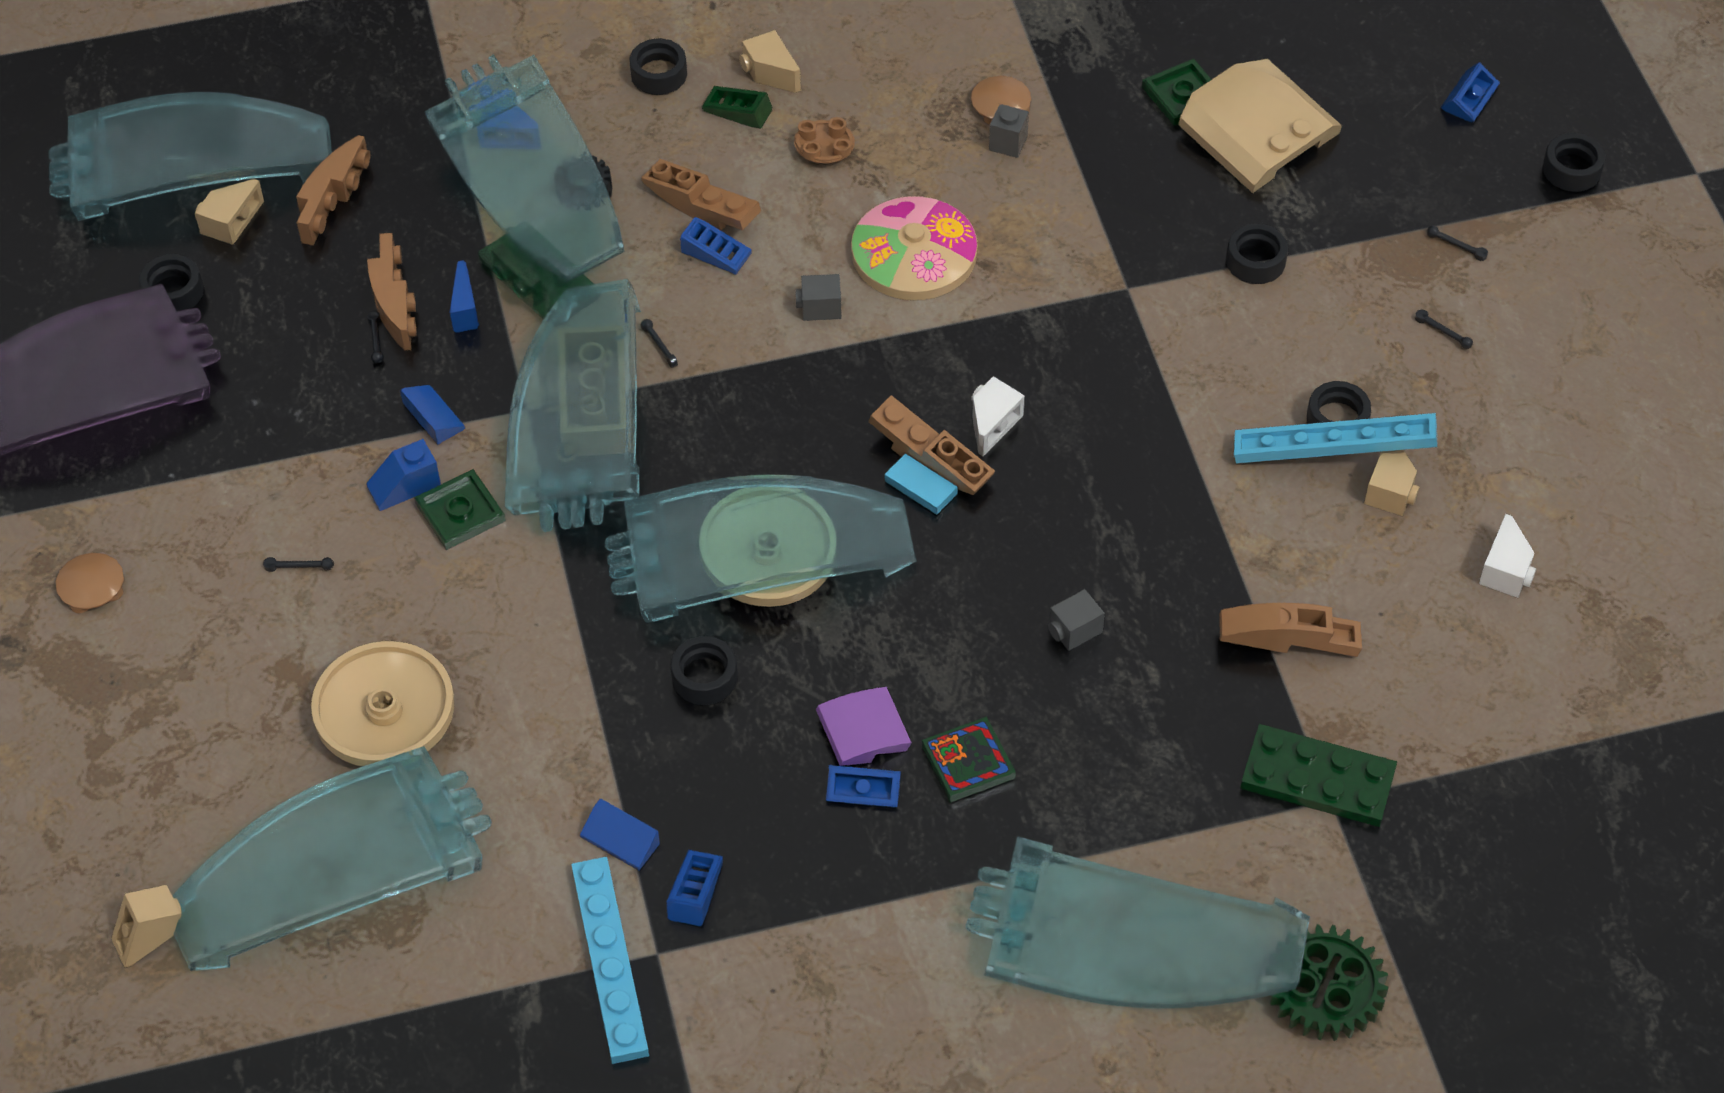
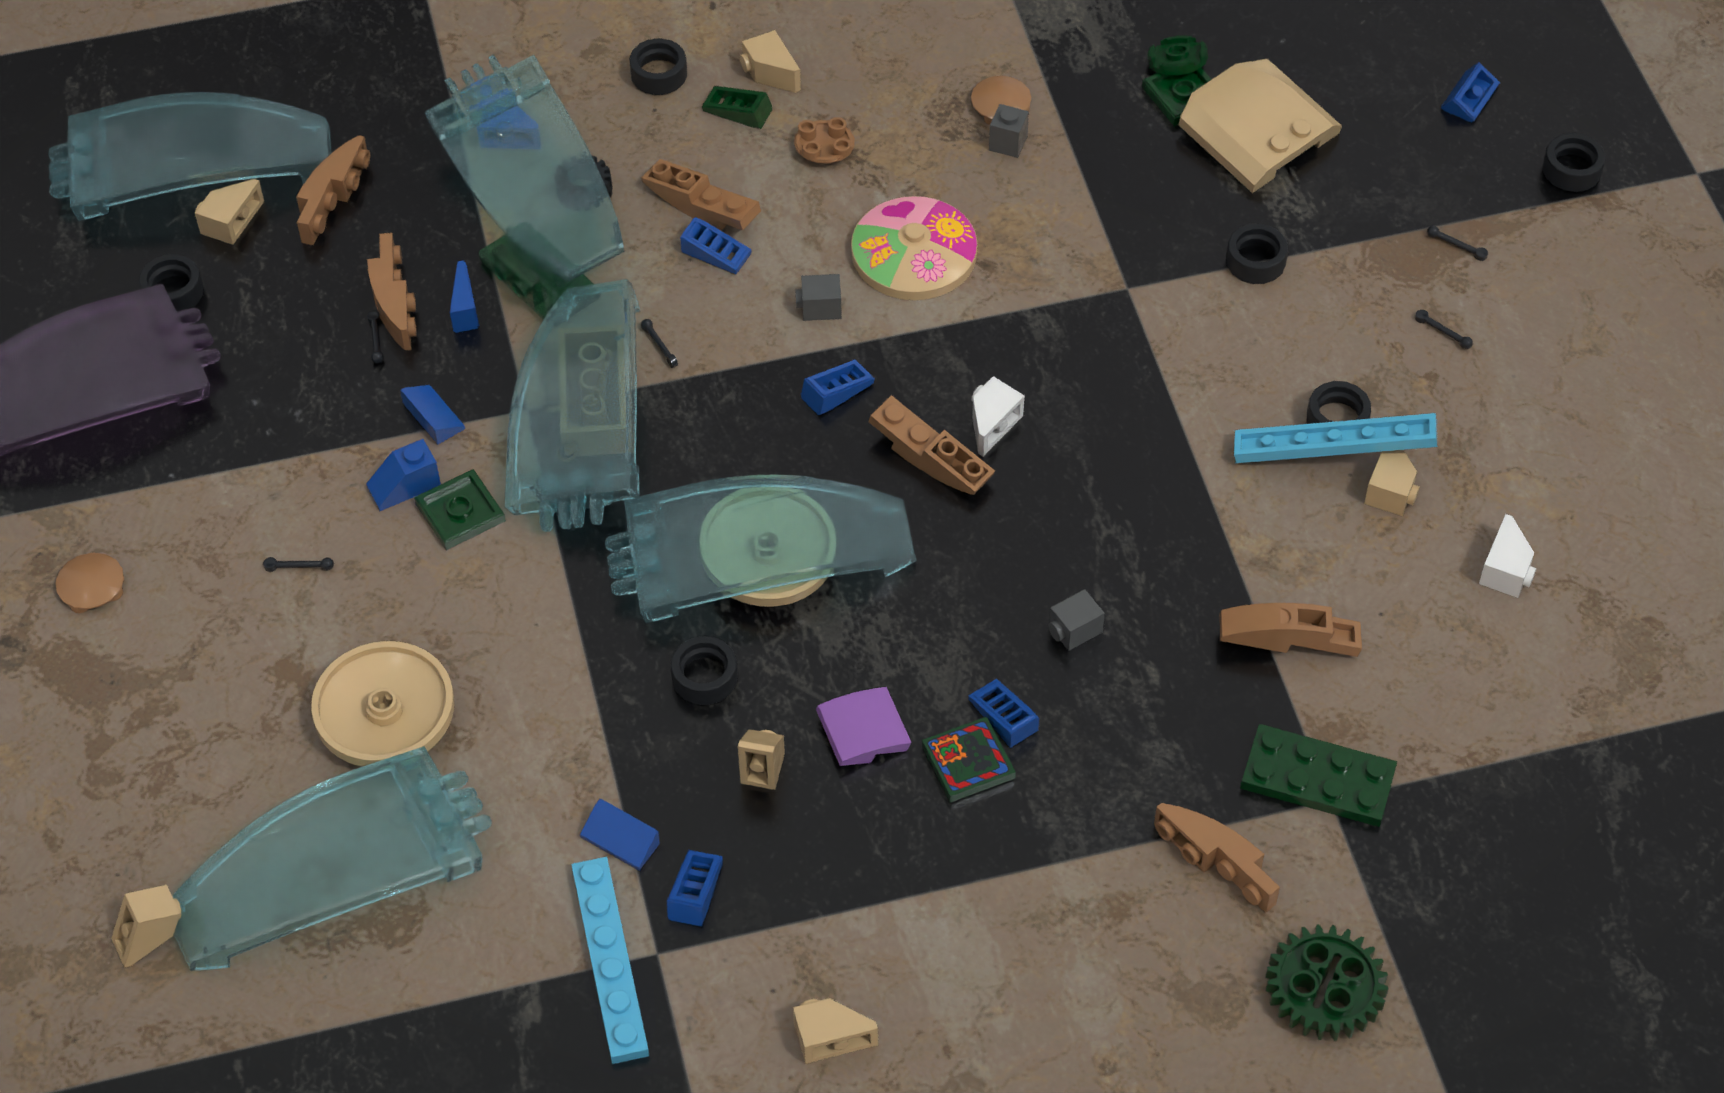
blue slope [826,765,901,807] -> none
medium azure tile [885,454,958,515] -> none
clear light blue windscreen [965,837,1310,1009] -> none
none -> tan slope [738,729,785,790]
none -> tan slope [793,998,878,1064]
none -> blue slope [801,360,875,415]
none -> blue slope [968,679,1039,748]
none -> dark green tile [1147,36,1208,75]
none -> medium nougat slope [1154,803,1280,913]

